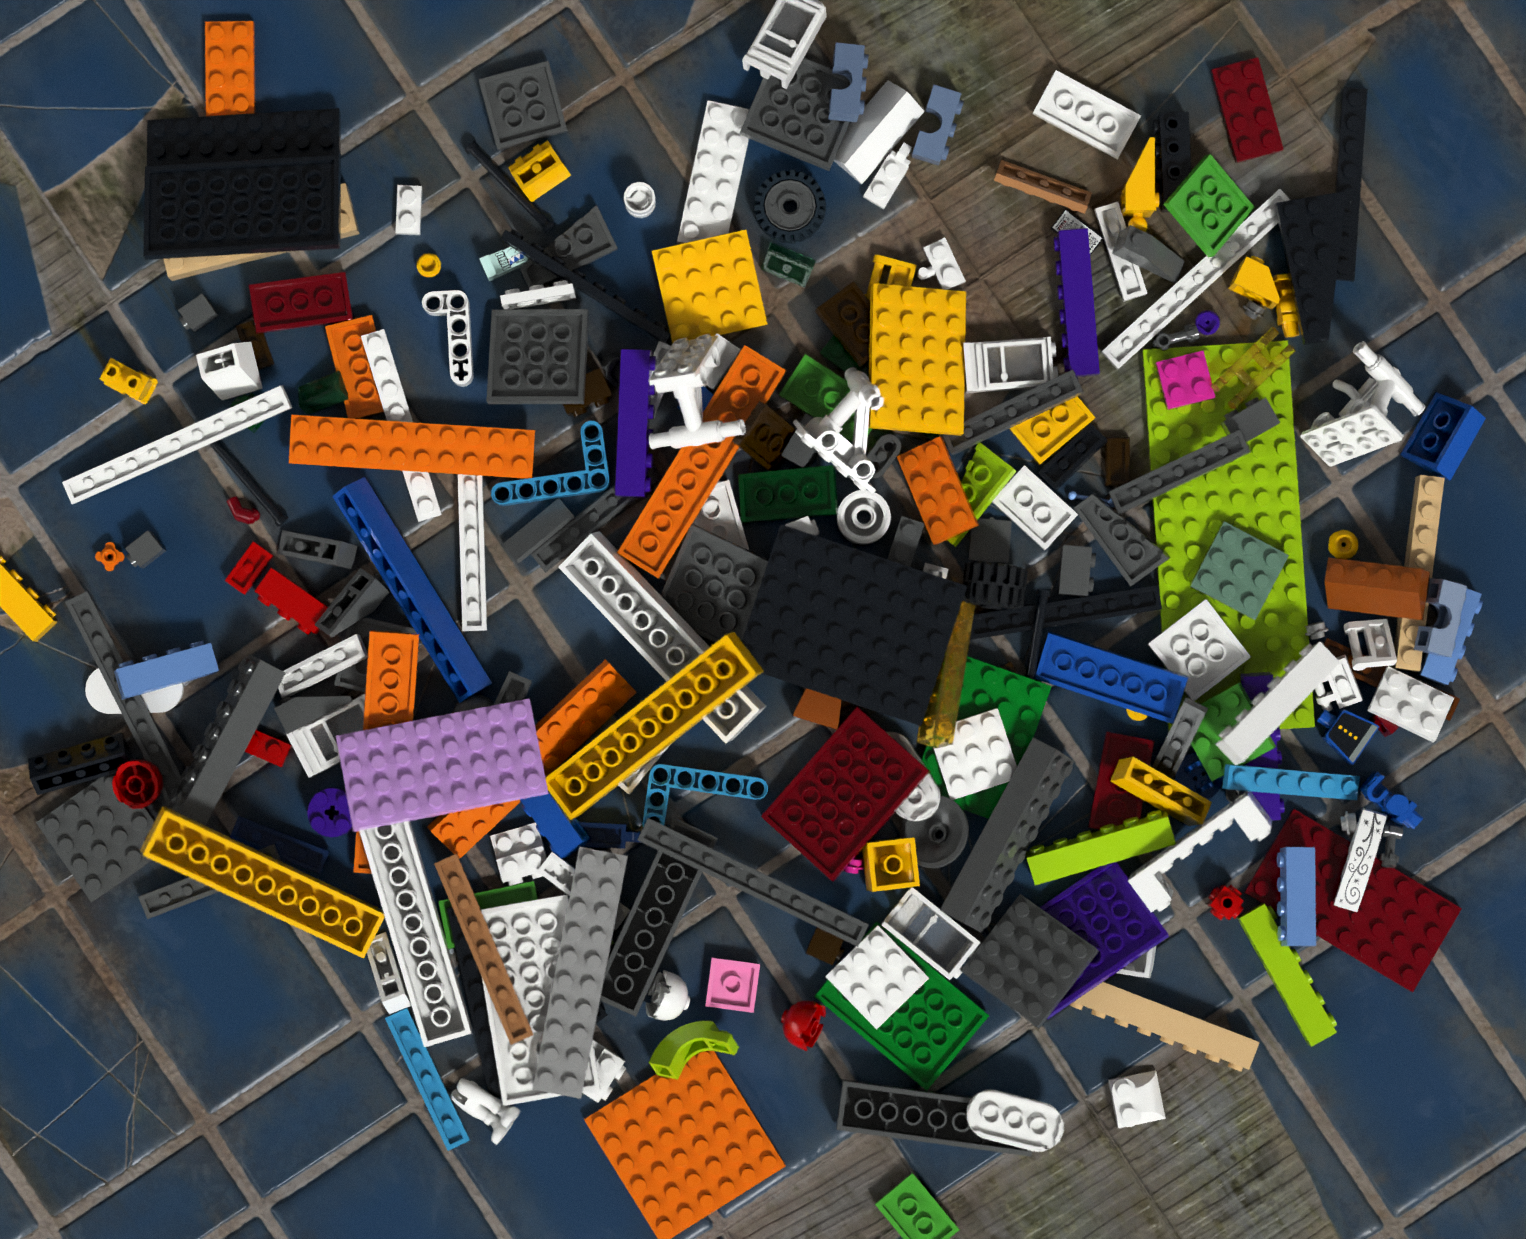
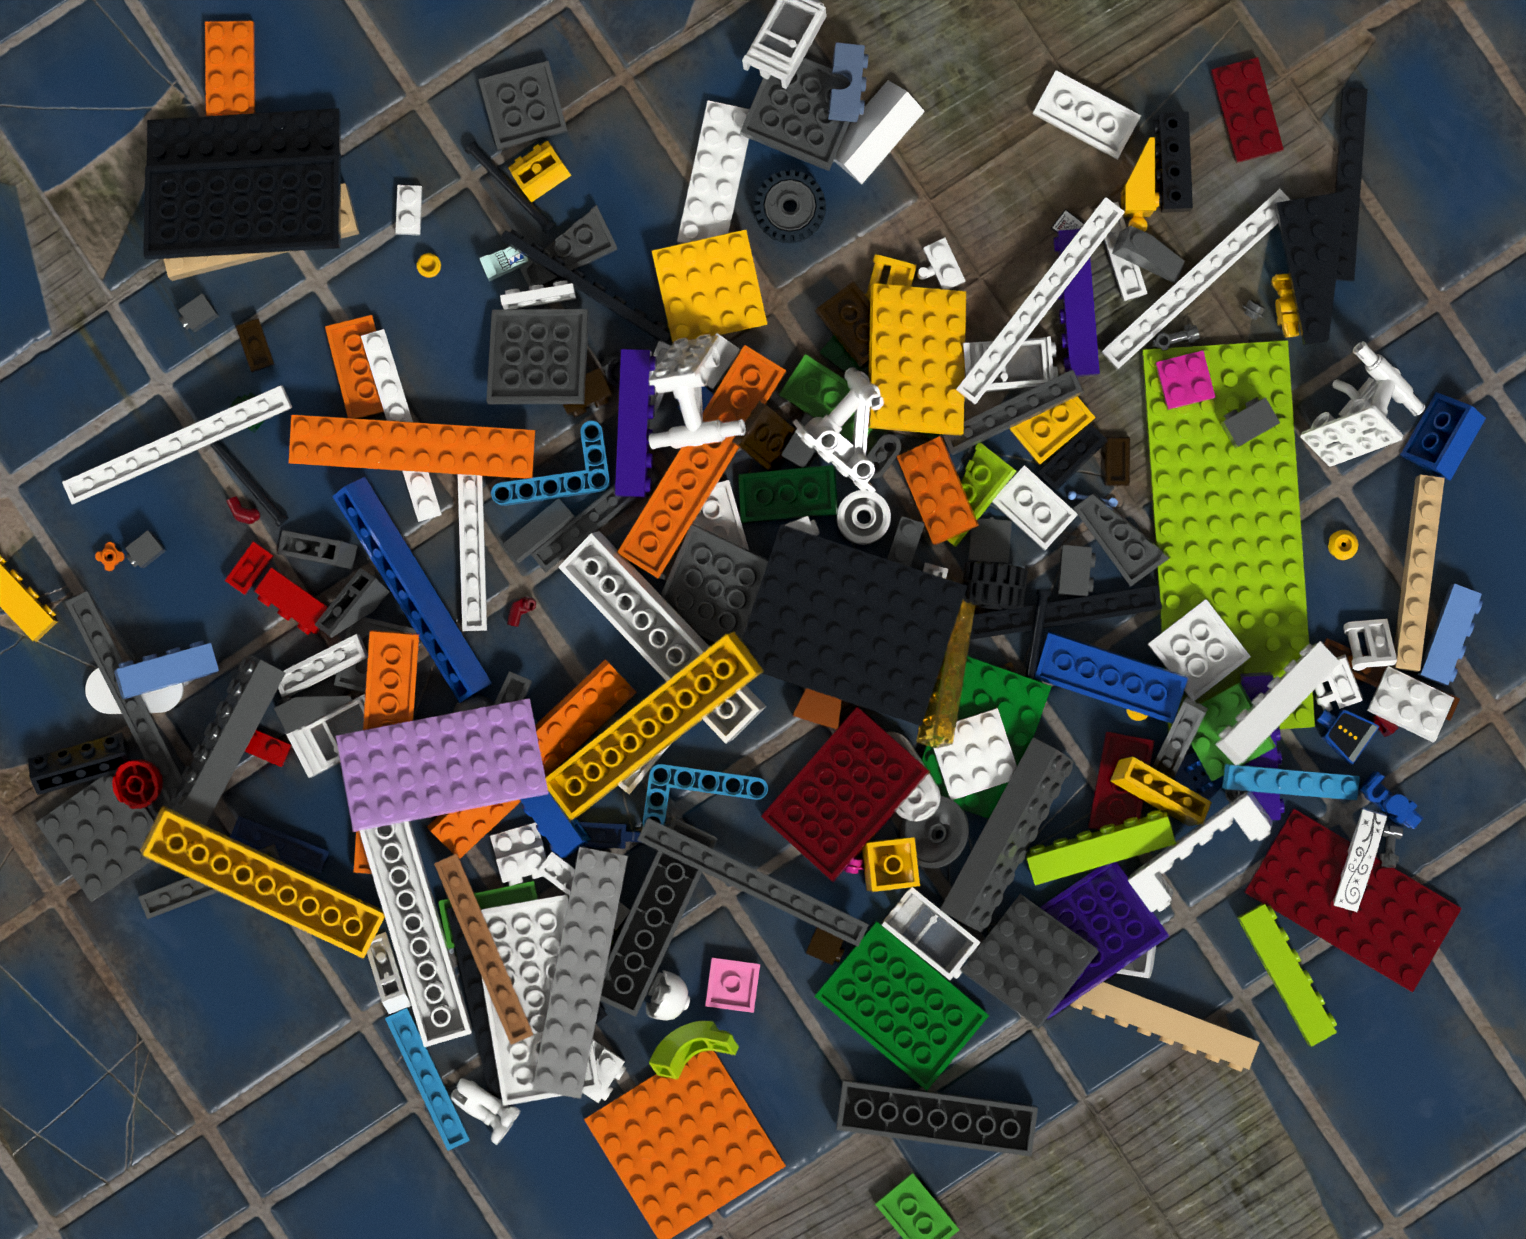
yellow hips [99,358,158,404] -> none
white slope [196,342,263,400] -> none
dark red plate [248,272,353,334] -> none
clear green slope [298,371,348,415] -> none
dark purple brick [307,788,353,837] -> none
white beam [422,290,474,387] -> none
white wheel [624,182,656,218] -> none
clear green slope [761,243,816,288] -> none
red cylinder [781,1000,826,1051] -> none
white plate [825,925,929,1029] -> none
white hinge [863,143,912,209] -> none
sand blue arch [912,85,964,166] -> none
white tile [966,1089,1064,1152] -> none
medium nougat plate [994,160,1092,214] -> none
white slope [1108,1070,1166,1128] -> none
dark grey plate [1109,430,1252,514] -> none
bright green plate [1163,154,1255,258] -> none
sand green plate [1190,521,1289,620] -> none
dark purple tile [1195,310,1220,335] -> none
red brick [1207,885,1244,920] -> none
clear yellow piece [1211,327,1296,409] -> none
yellow slope [1228,256,1280,310] -> none
medium blue brick [1277,847,1316,947] -> none
light grey plate [1305,621,1329,640] -> none
dark orange slope [1325,558,1430,621] -> none
white plate [1340,811,1357,835] -> none
sand blue arch [1414,578,1467,657] -> none
none -> dark red arm [507,596,536,627]
none -> white plate [956,197,1125,404]

